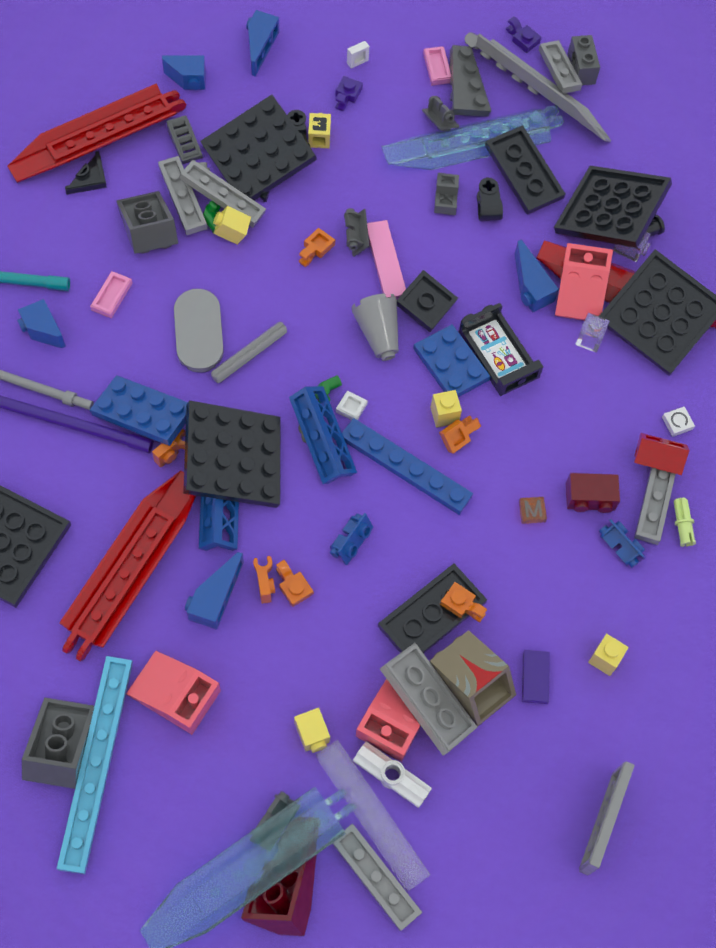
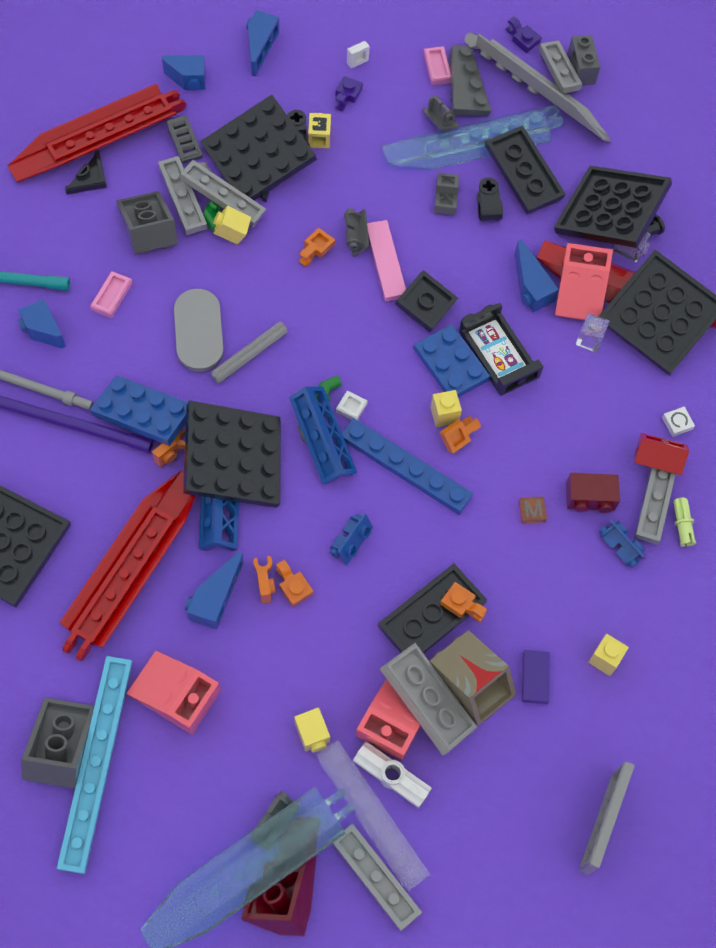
light grey cone [351,293,399,361] -> none

